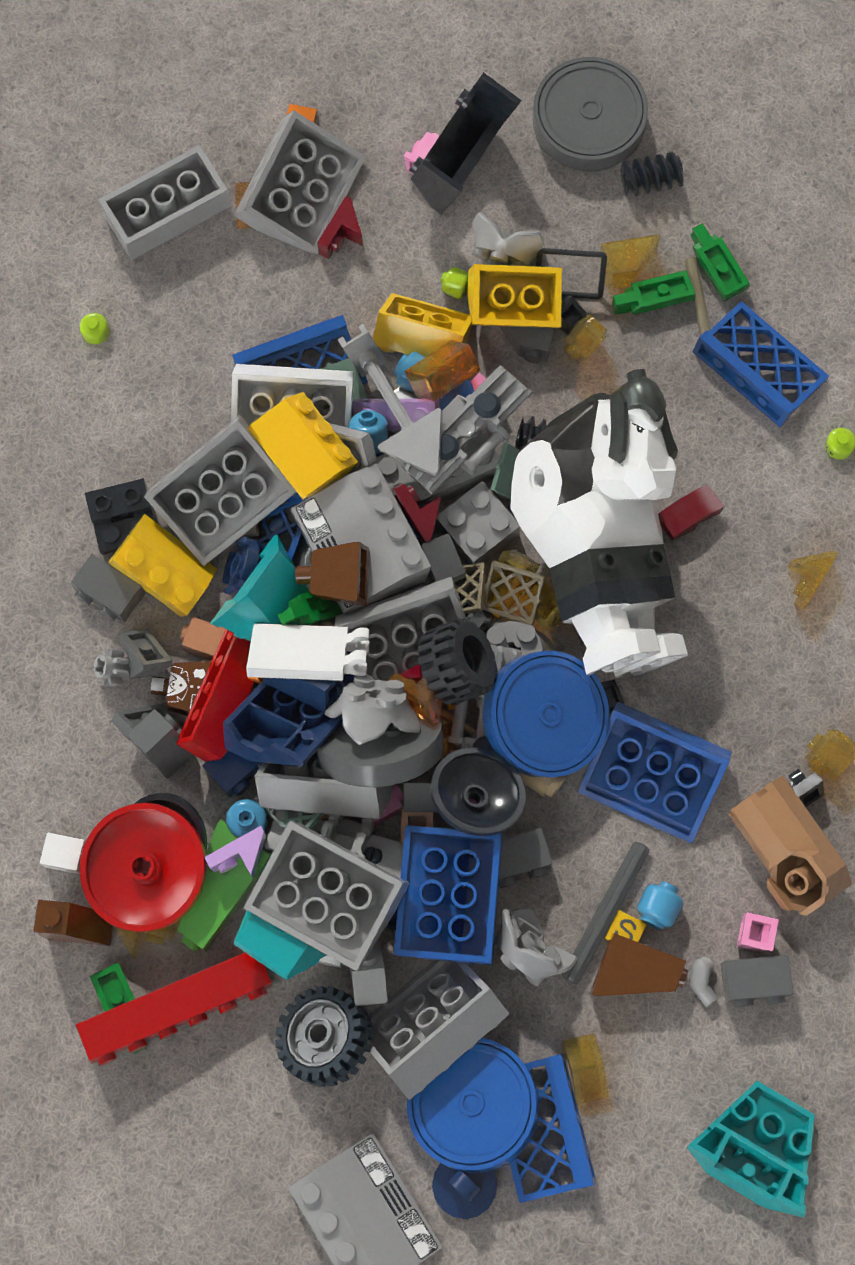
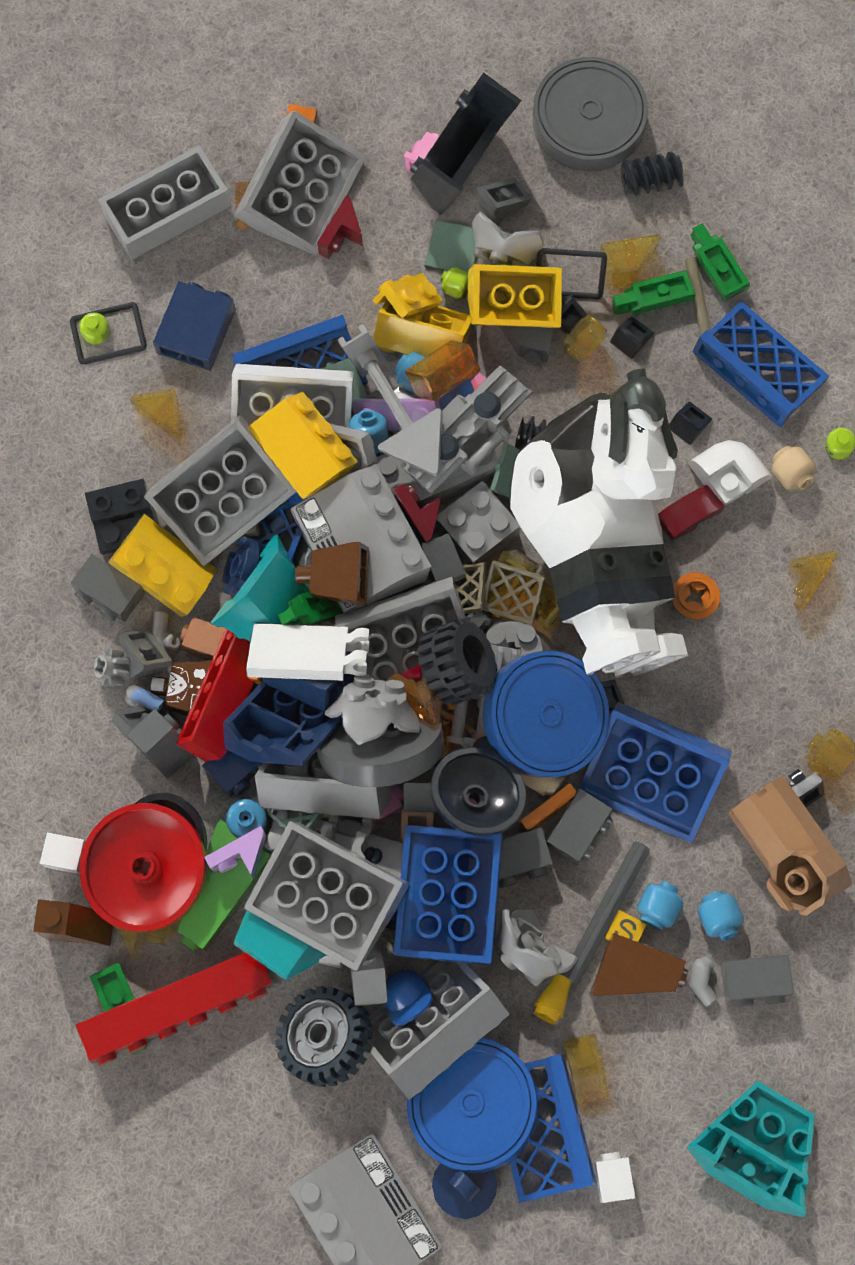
bright pink brick [736,913,779,953] -> none
none -> black piece [70,302,147,365]
none -> medium blue arm [125,684,165,713]
none -> clear yellow slope [130,389,184,442]
none -> light grey arm [152,612,181,654]
none -> dark blue brick [153,281,236,371]
none -> yellow bracket [372,273,443,319]
none -> blue cap [383,970,433,1026]
none -> sand green piece [424,220,476,272]
none -> dark grey slope [476,178,532,226]
none -> orange tile [519,783,577,832]
none -> yellow cone [534,974,571,1025]
none -> dark grey brick [547,789,613,866]
none -> white brick [594,1152,635,1203]
none -> black slope [610,316,654,359]
none -> black slope [669,401,712,445]
none -> orange gear [672,572,720,621]
none -> white brick [688,440,771,506]
none -> dark azure head [697,891,744,941]
none -> tan head [771,446,816,491]

